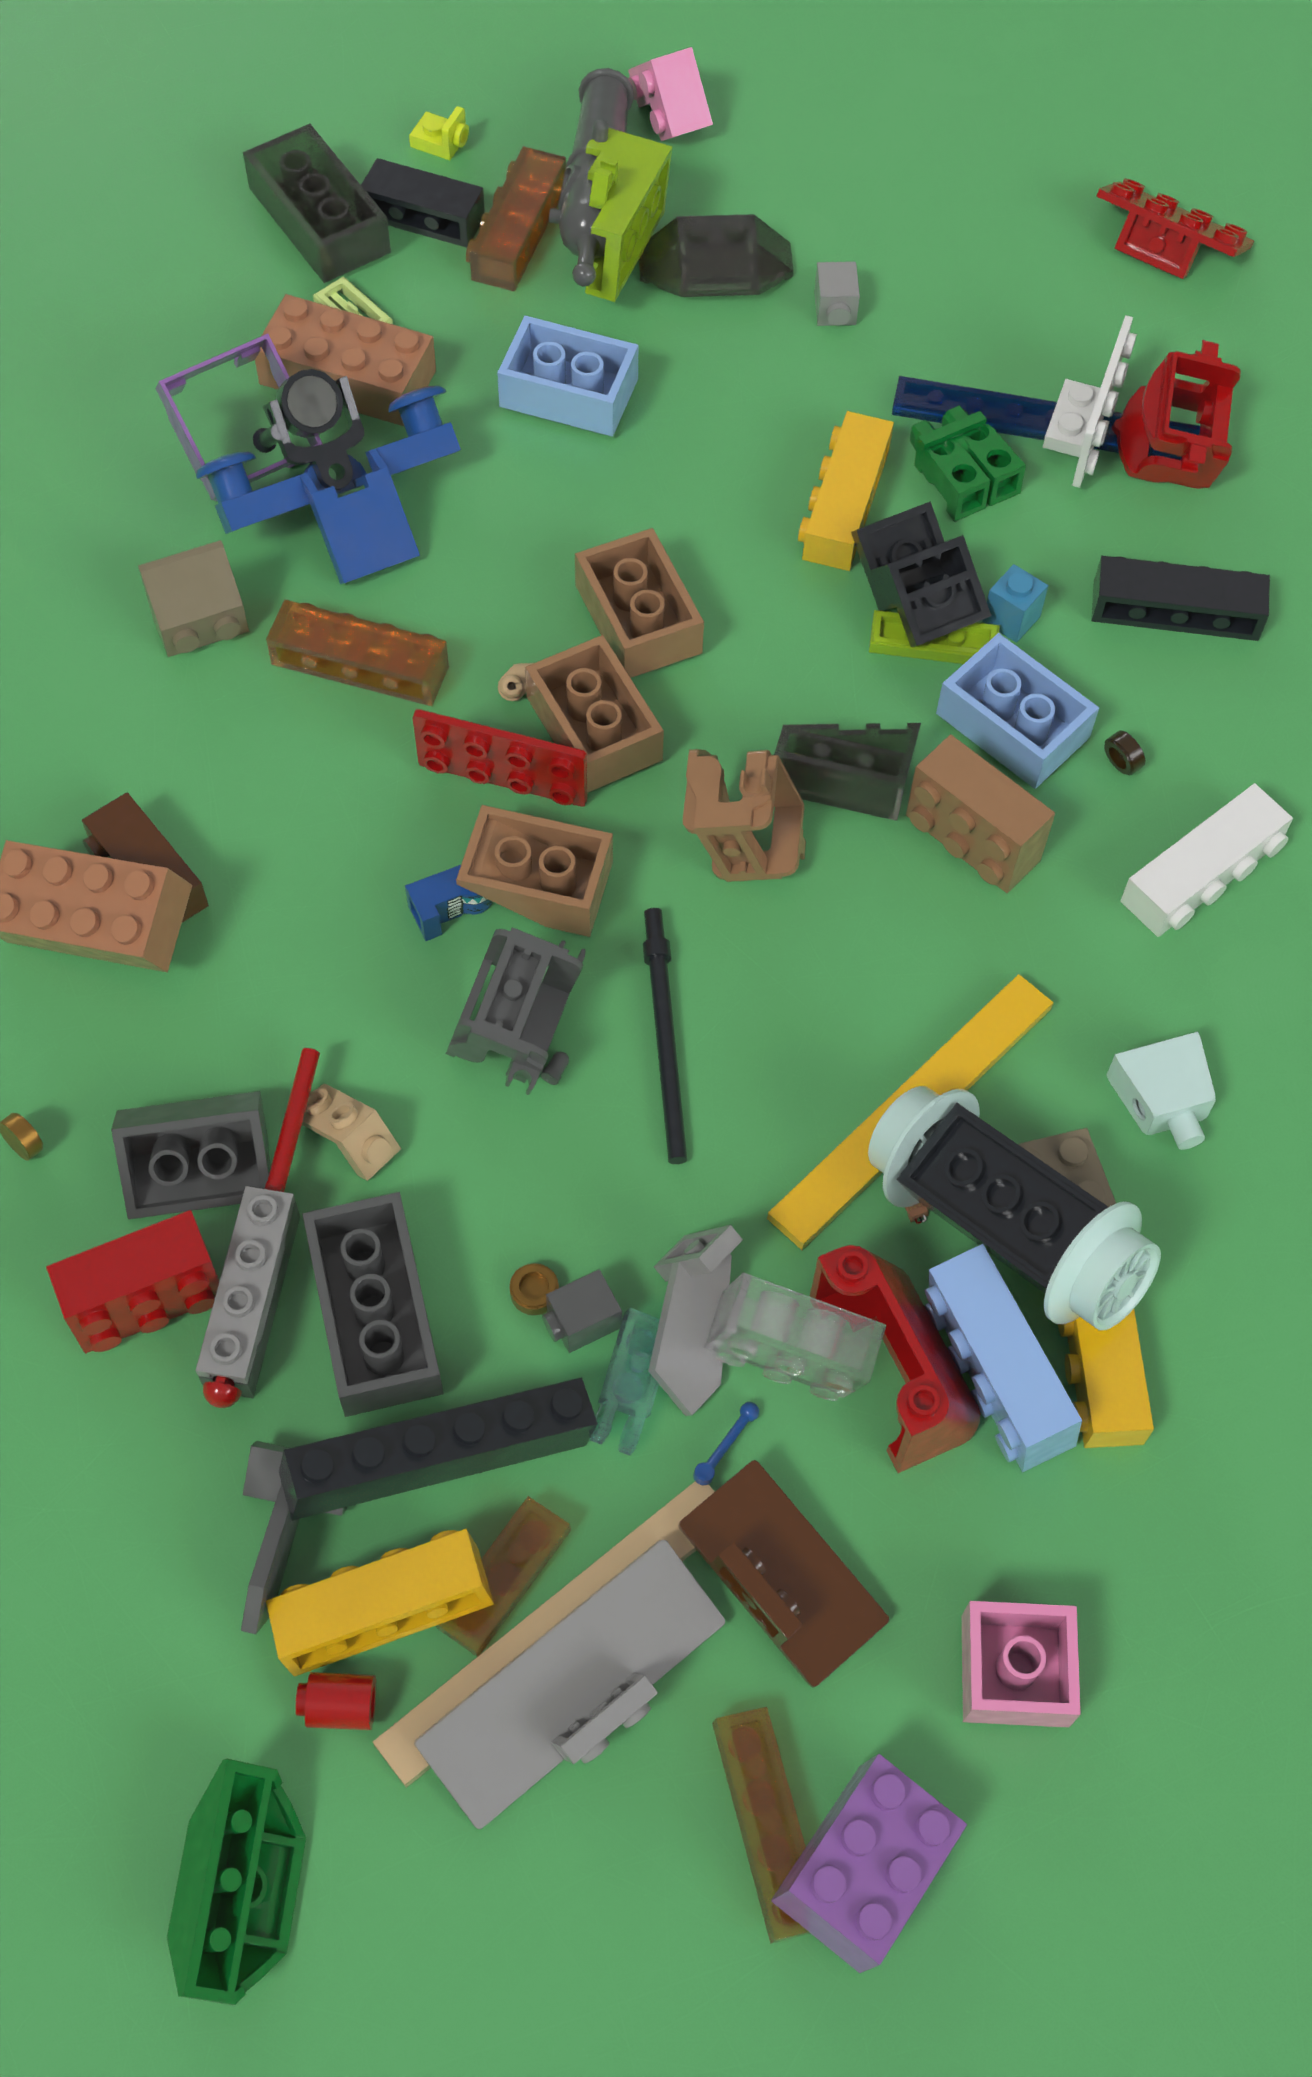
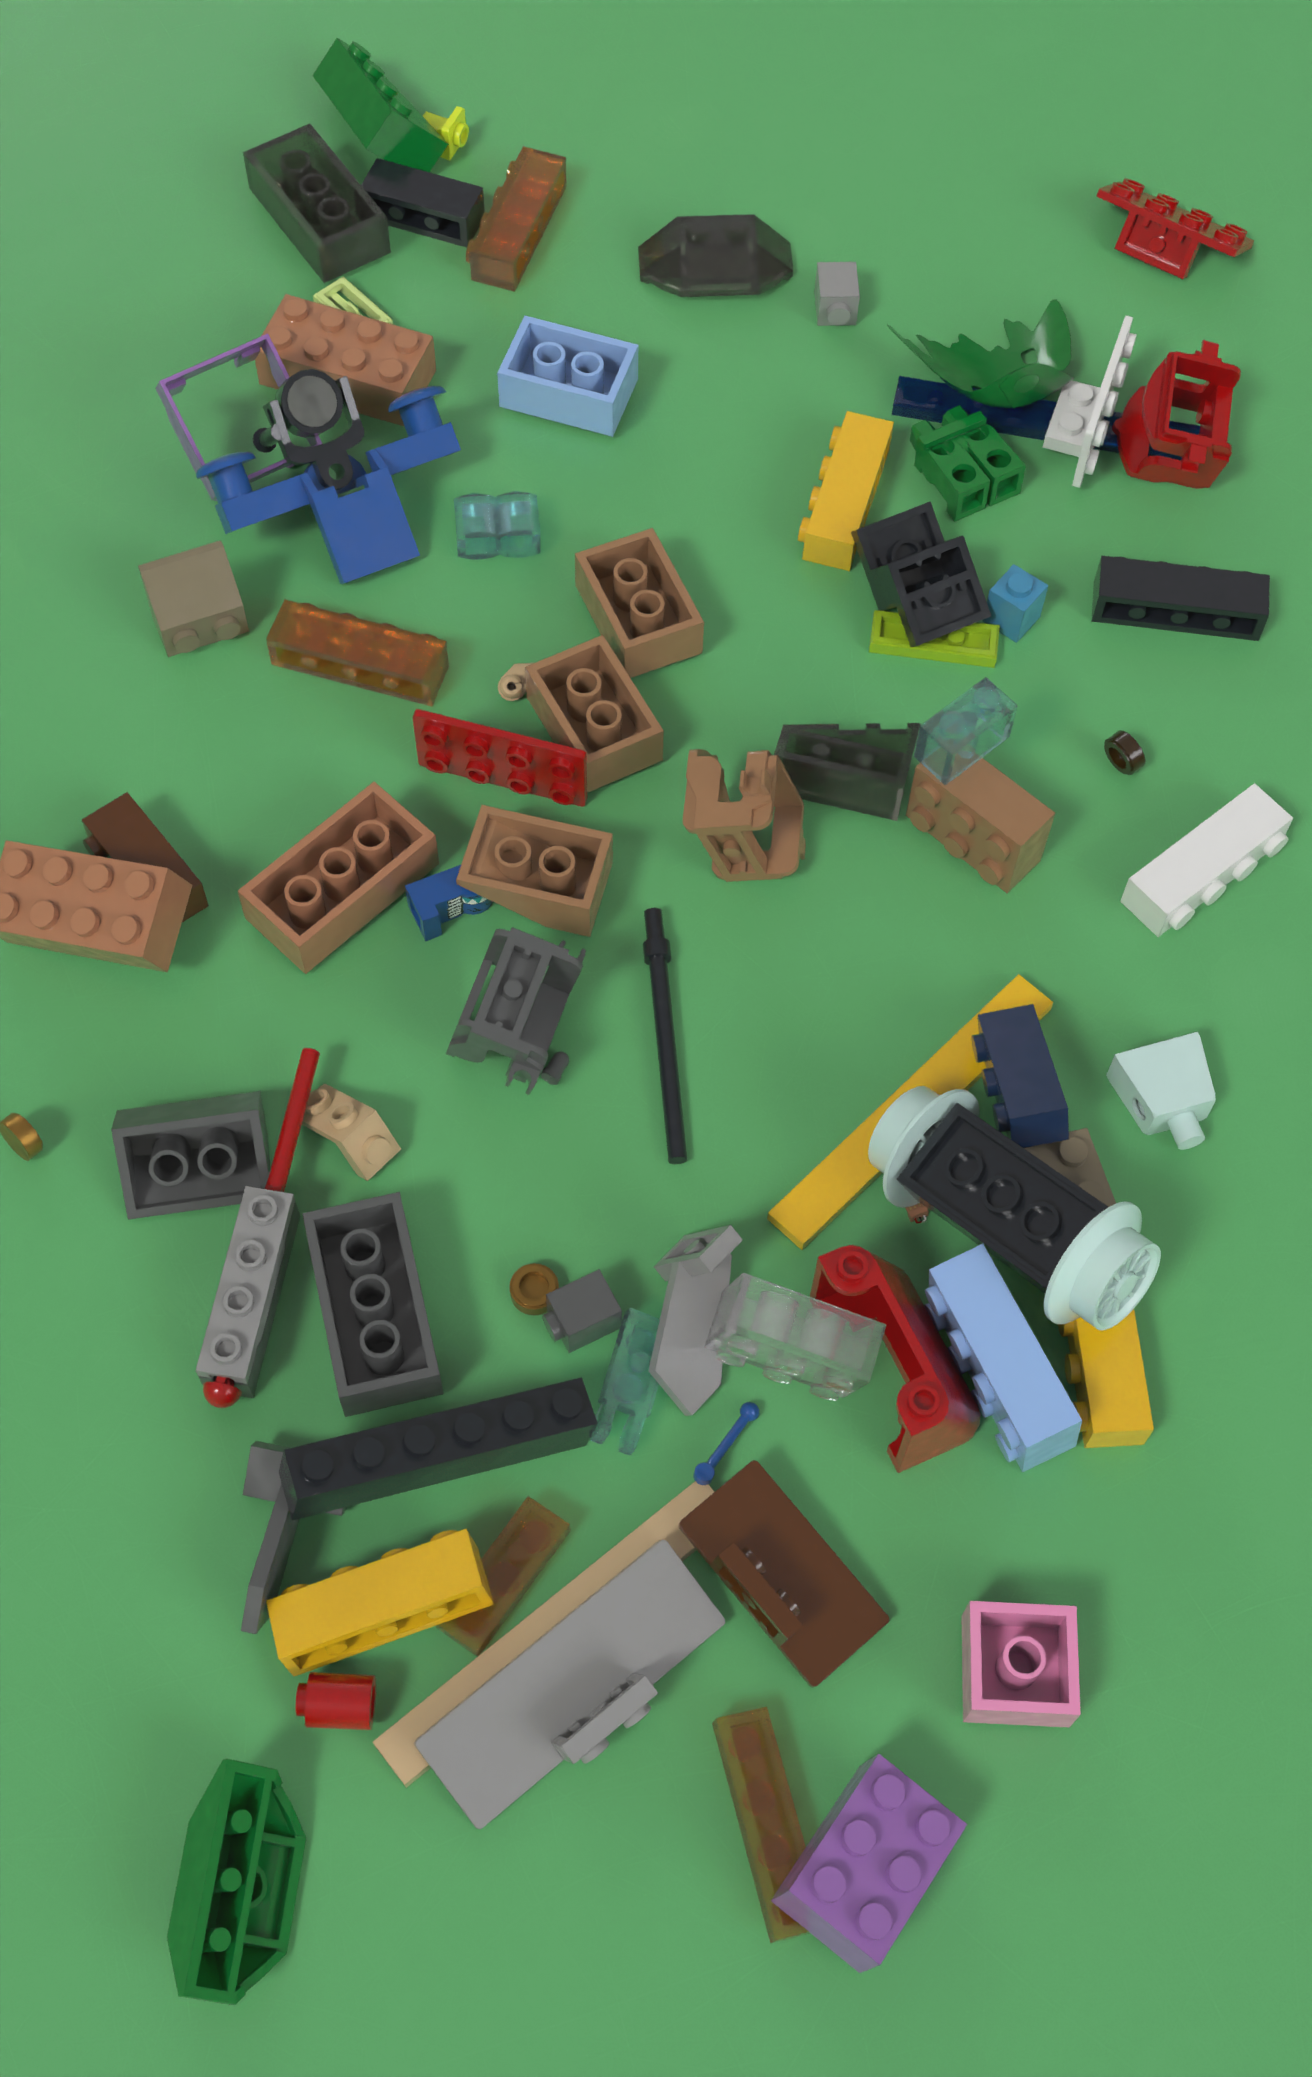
red brick [46,1210,220,1354] -> none
piece [549,68,673,302] -> none
bright pink brick [628,47,713,141] -> none
light blue brick [936,633,1099,789] -> none
none -> nougat brick [238,782,439,974]
none -> green wedge [312,38,449,172]
none -> clear light blue brick [454,491,540,560]
none -> green piece [887,299,1075,408]
none -> clear light blue brick [914,677,1018,785]
none -> dark blue brick [971,1004,1069,1148]

